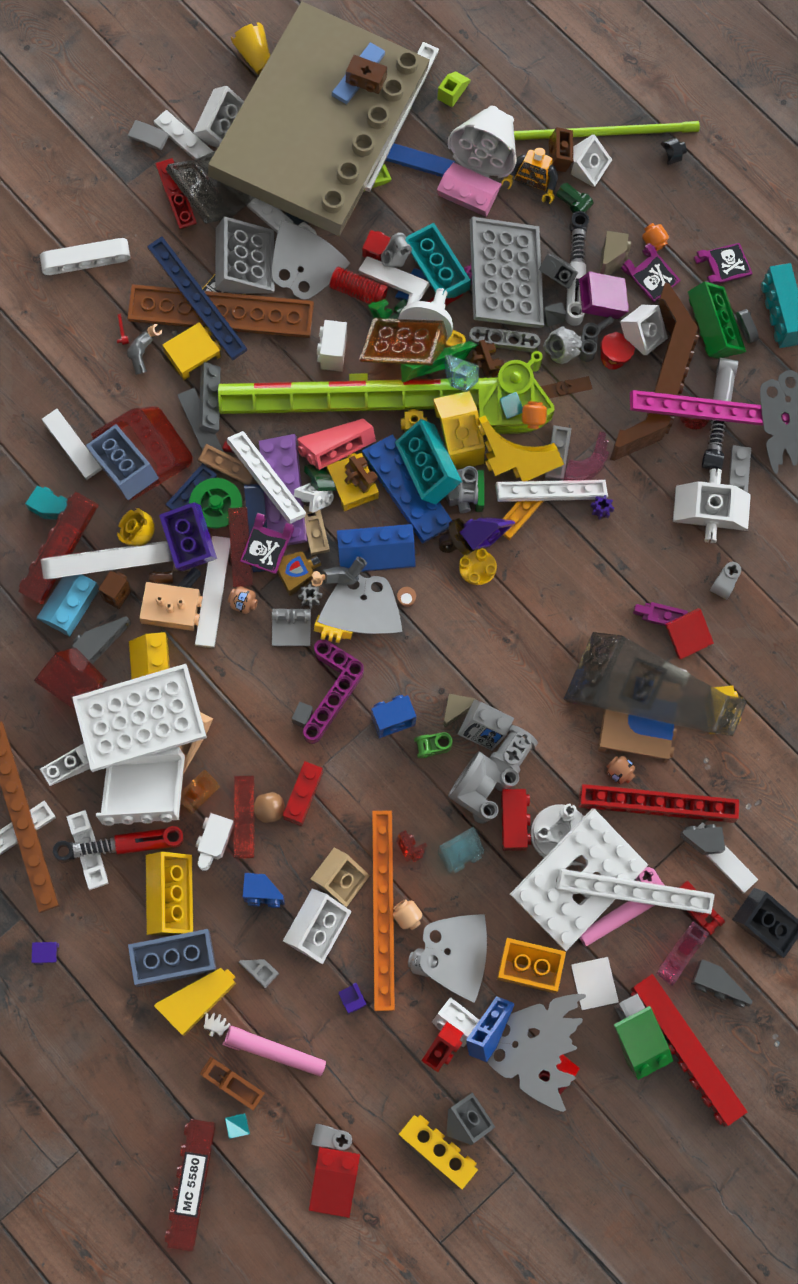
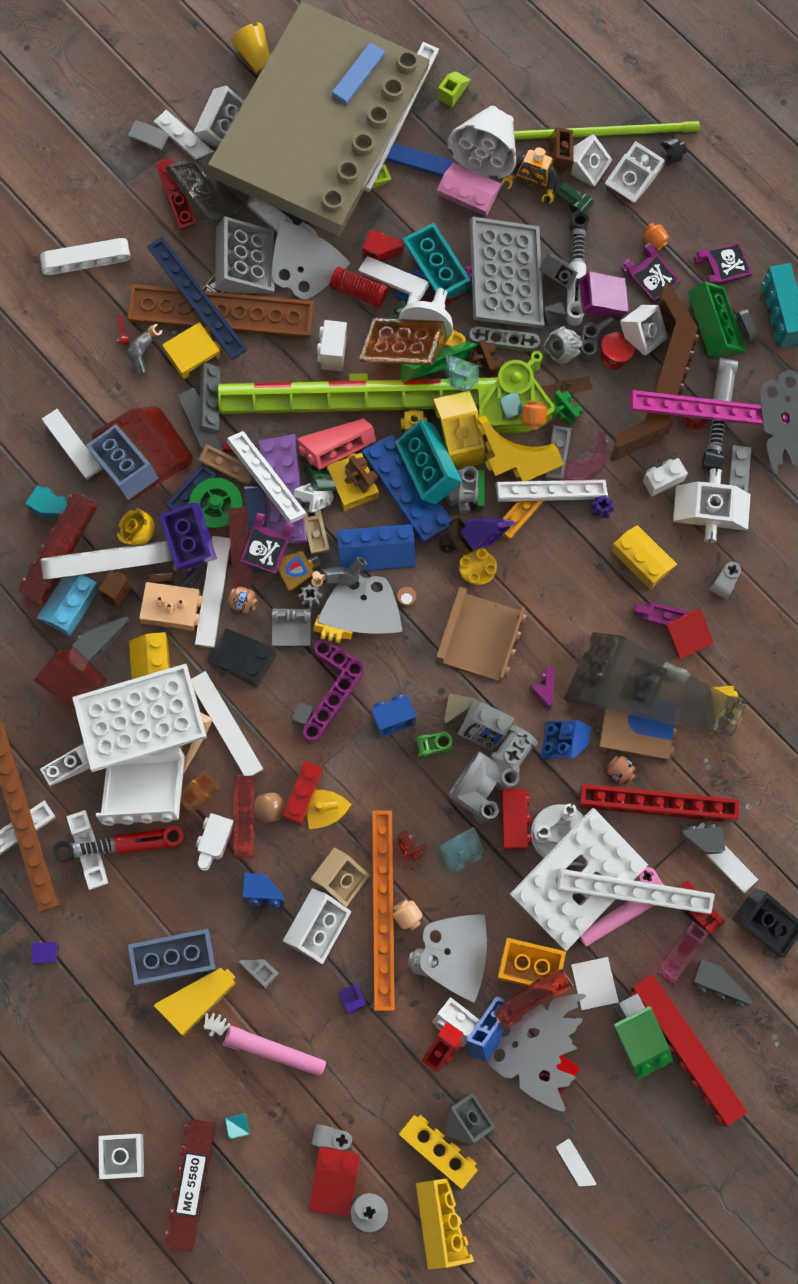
yellow slope [146,852,193,936] -> none
dark orange slope [199,1057,265,1111] -> none
reddish brown brick [345,55,387,94] -> none
green tile [368,299,393,324] -> none
light grey piece [381,233,412,267] -> none
dark tan slope [599,231,631,275] -> none
none -> white brick [99,1134,144,1179]
none -> white tile [191,671,263,780]
none -> black slope [207,628,276,688]
none -> yellow shield [307,790,352,830]
none -> light grey piece [351,1193,388,1232]
none -> yellow wedge [416,1178,474,1270]
none -> medium nougat panel [436,587,527,682]
none -> clear red slope [494,969,573,1030]
none -> magenta slope [529,667,555,710]
none -> blue slope [541,720,591,760]
none -> green hips [551,390,583,427]
none -> white sticker [556,1139,596,1186]
none -> white slope [605,141,665,203]
none -> yellow slope [611,525,677,590]
none -> white brick [643,458,688,497]

